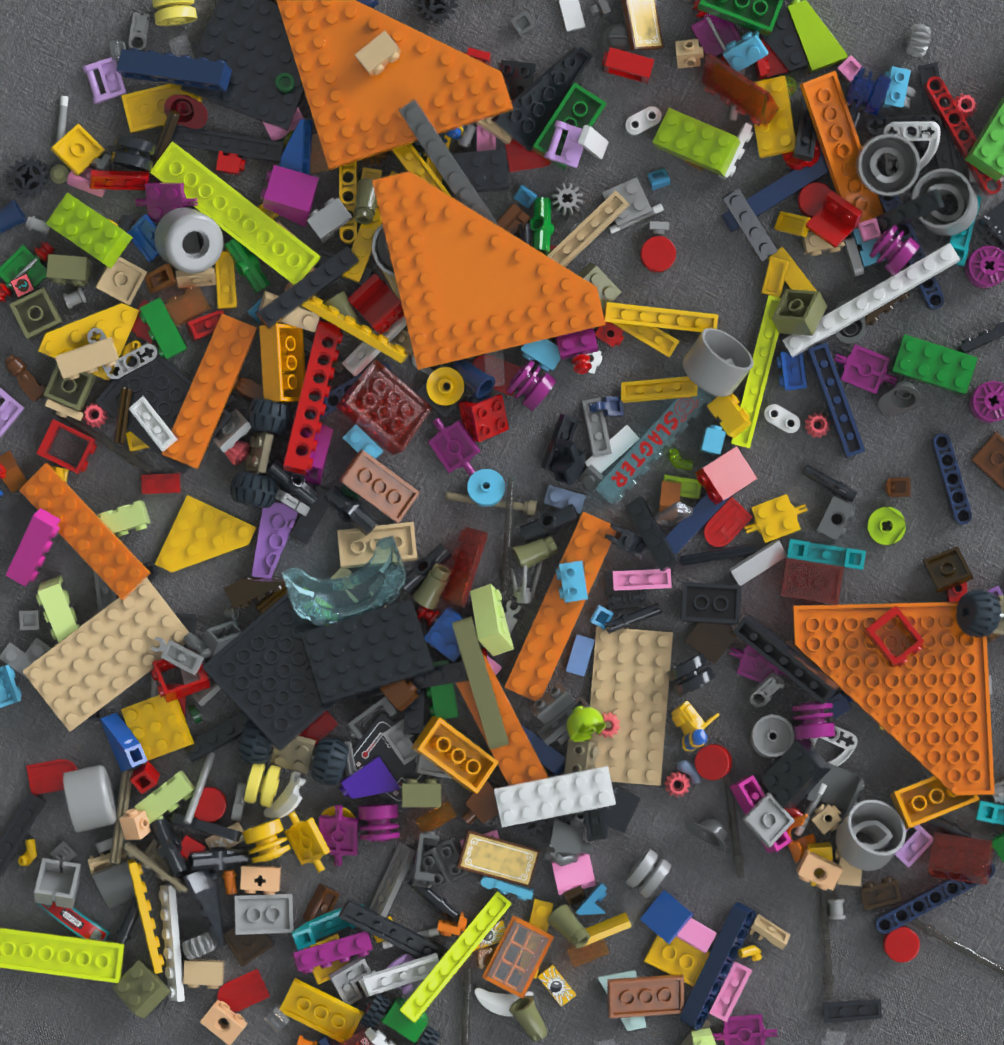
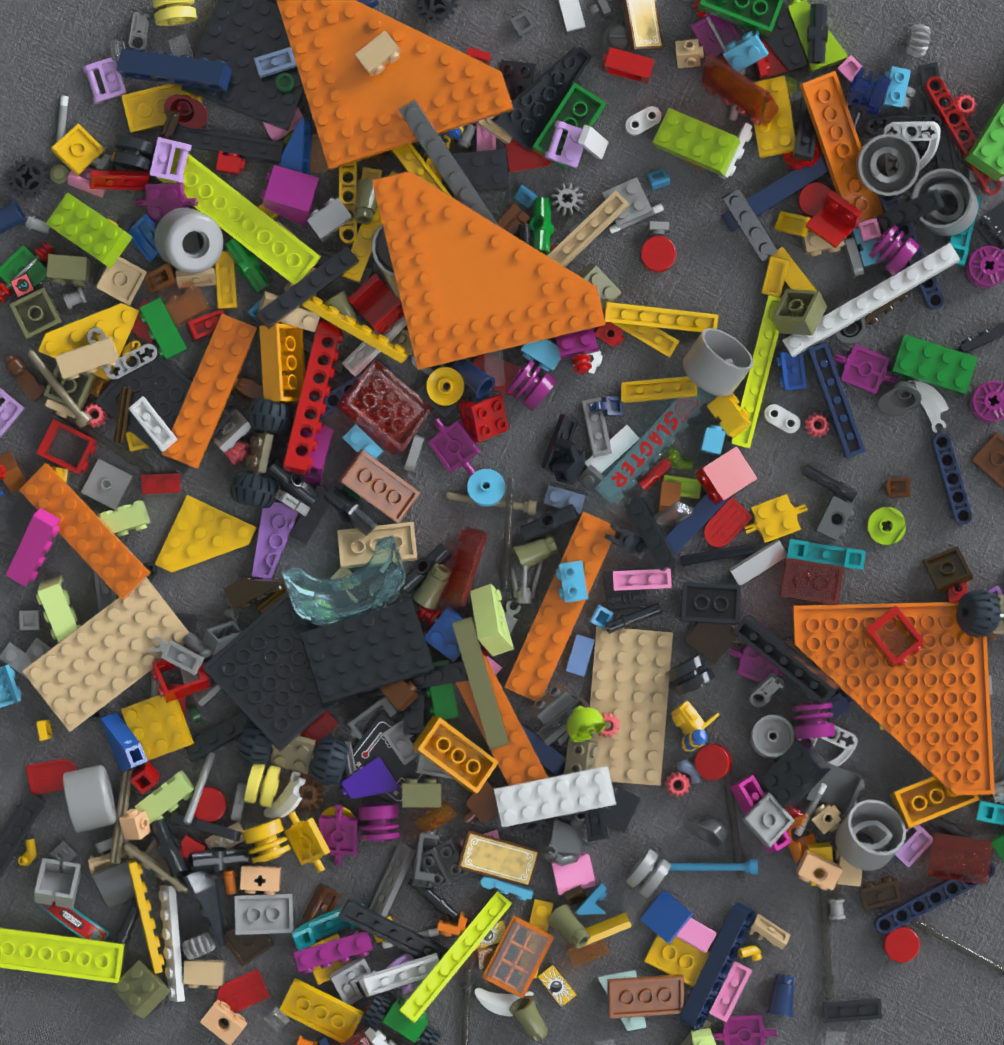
none -> dark tan piece [28,350,92,428]
none -> yellow tile [37,719,53,741]
none -> light grey plate [81,459,133,510]
none -> clear orange plate [89,376,111,398]
none -> lavender plate [150,137,192,183]
none -> sand blue plate [254,47,297,78]
none -> clear orange gear [299,778,325,811]
none -> light grey beam [404,435,425,472]
none -> red axle [637,458,672,491]
none -> dark azure piece [669,859,758,875]
none -> dark blue plant [767,974,795,1017]
none -> black piece [807,3,828,64]
none -> white piece [909,381,949,433]

